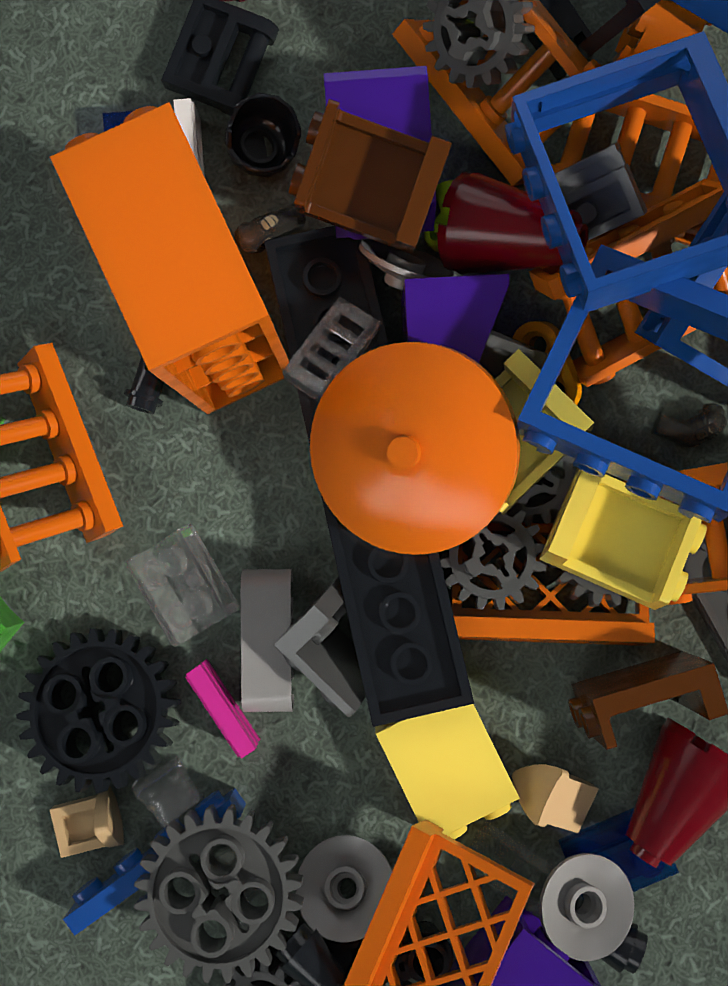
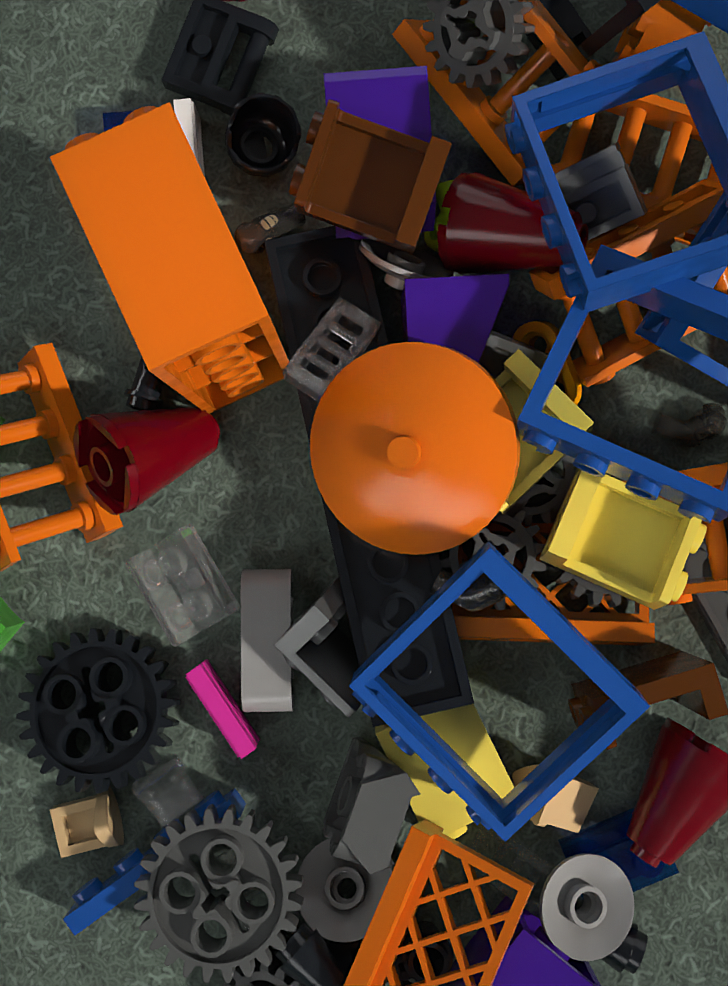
none -> dark red cone [73,407,220,515]
none -> dark grey slope [323,737,420,874]
none -> blue window [349,541,650,842]
none -> clear smoke arm [431,569,506,611]

